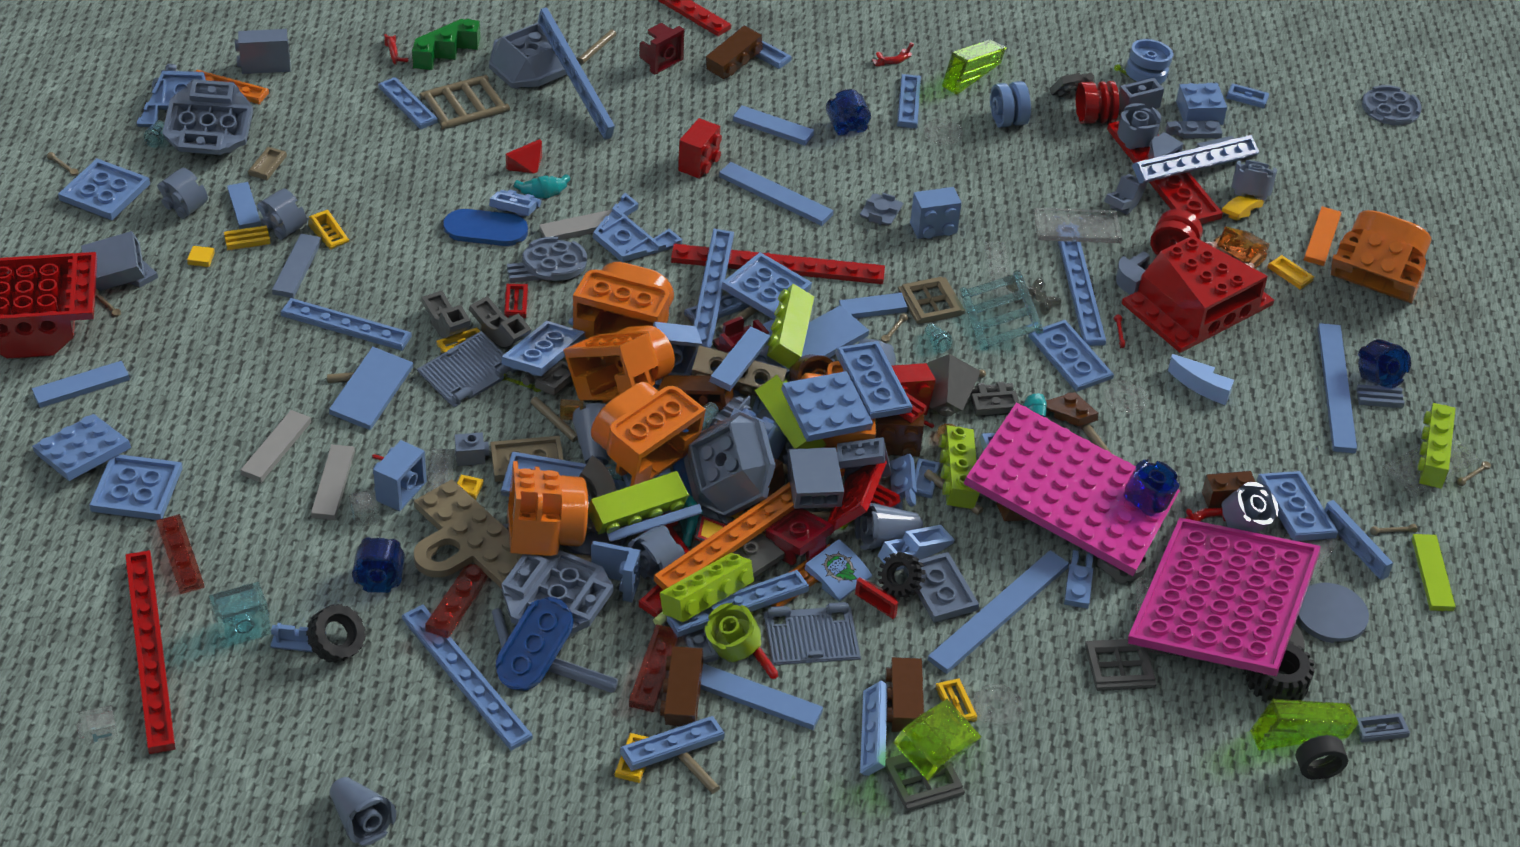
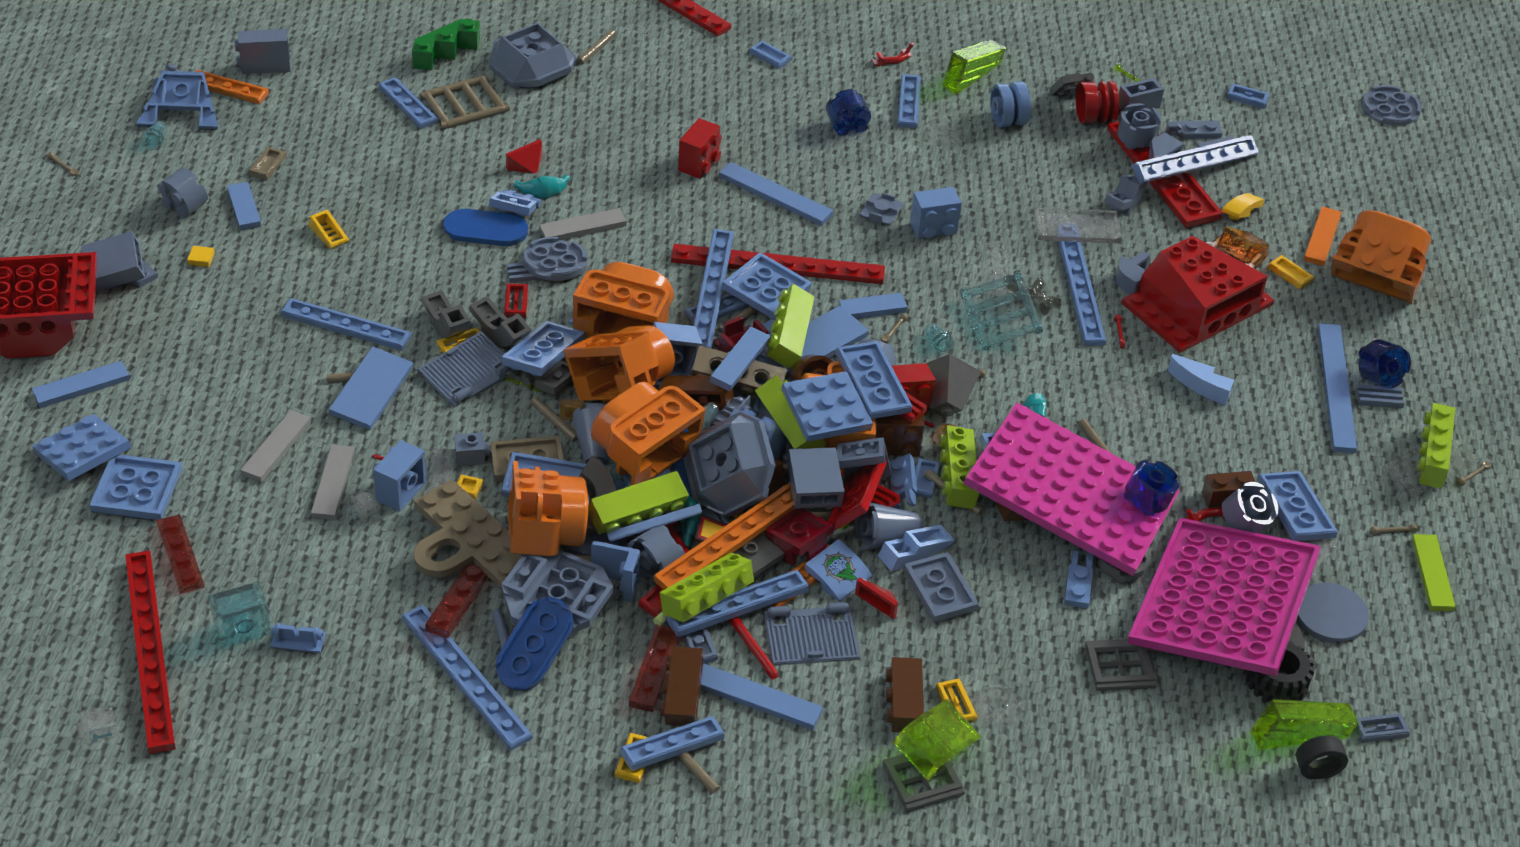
medium blue plate [58,159,150,220] -> none
dark tan hinge [95,289,121,317] -> none
sand blue piece [162,79,253,155] -> none
yellow tile [224,225,271,251] -> none
sand blue brick [257,188,307,240] -> none
sand blue tile [272,234,322,298] -> none
black tyre [306,604,366,663] -> none
sand blue cone [330,777,396,846] -> none
clear blue brick [352,537,405,593] -> none
red piece [384,34,409,65] -> none
medium blue tile [538,7,615,139] -> none
sand blue axle [548,658,618,693] -> none
medium blue wing [593,193,682,262] -> none
dark red panel [639,23,685,75] -> none
lime brick [705,603,761,662] -> none
reddish brown brick [706,25,763,80] -> none
medium blue tile [733,106,814,146] -> none
light blue tile [860,680,888,776] -> none
black tyre [878,552,926,598] -> none
dark tan piece [898,277,965,324] -> none
medium blue tile [928,550,1069,674] -> none
dark grey plate [970,381,1020,416] -> none
medium blue tile [1028,320,1114,392] -> none
reddish brown wing [1046,392,1098,427] -> none
medium blue wheel [1125,39,1173,84] -> none
red wheel [1150,209,1203,256] -> none
medium blue brick [1176,83,1227,125] -> none
sand blue brick [1231,160,1277,200] -> none
medium blue tile [1325,500,1393,580] -> none

